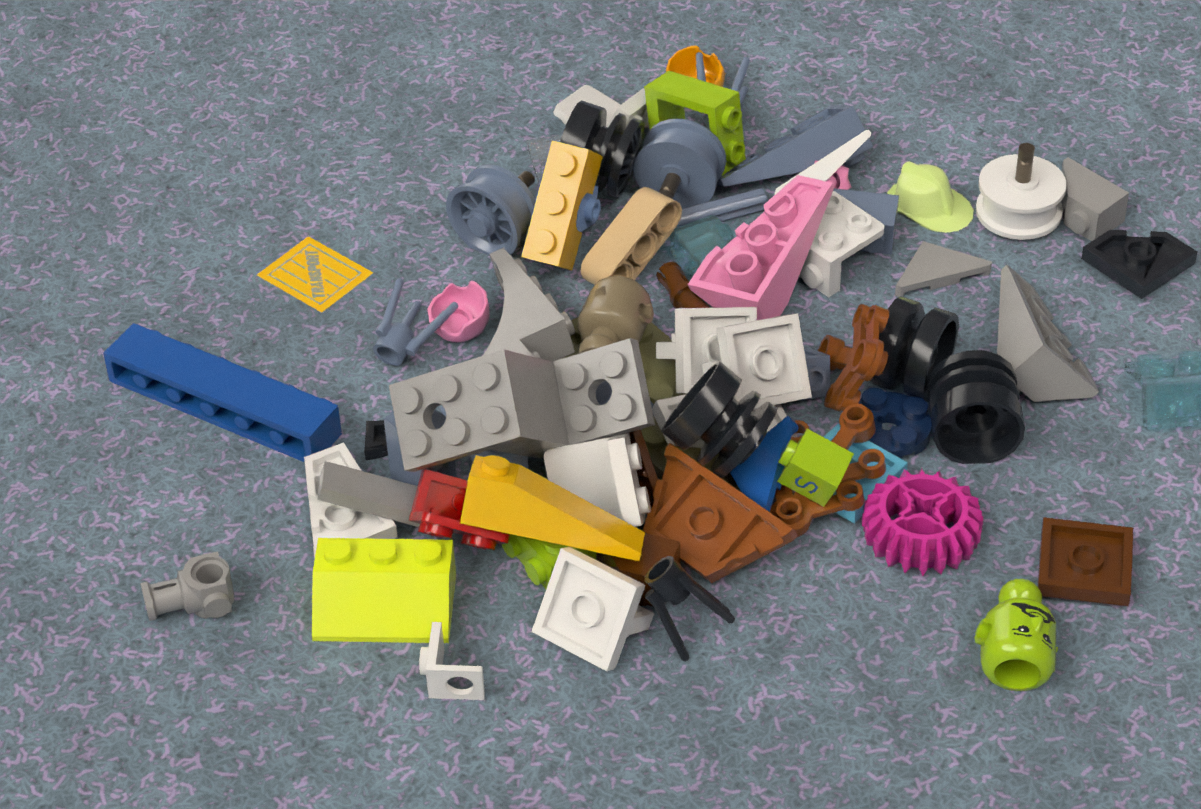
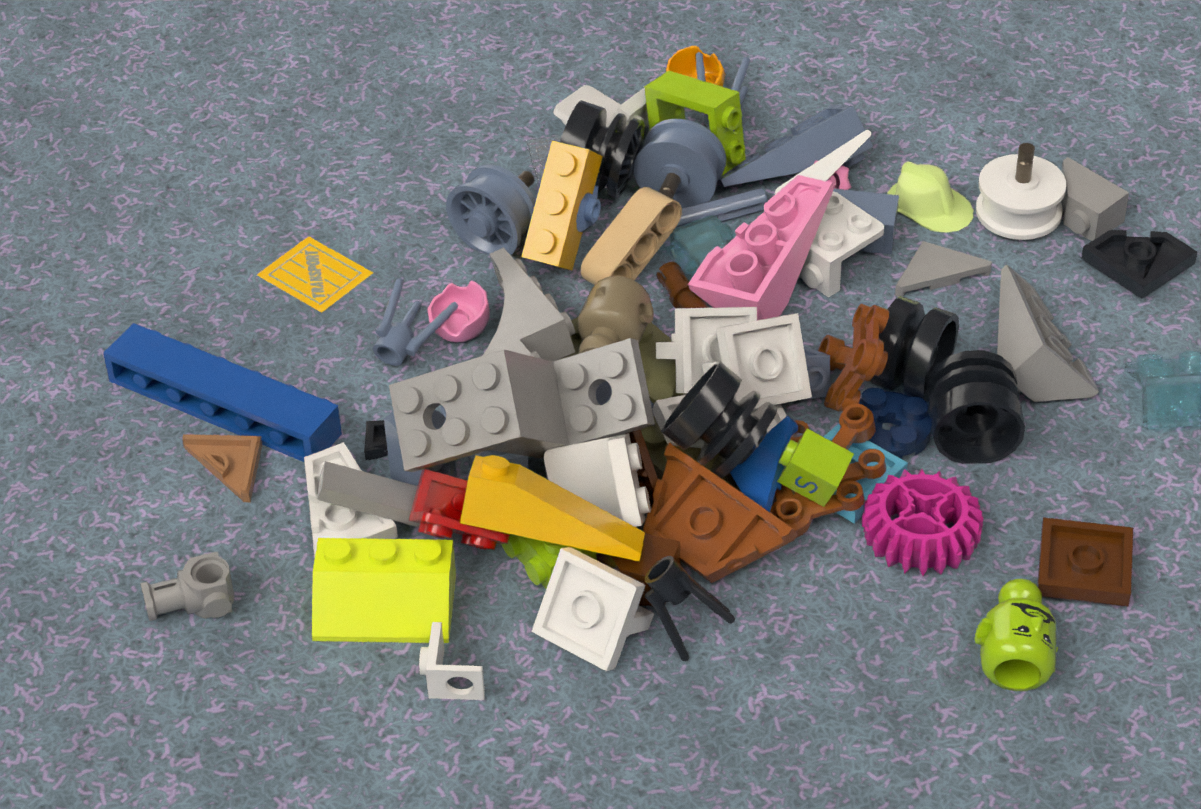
none -> medium nougat tile [182,434,262,502]

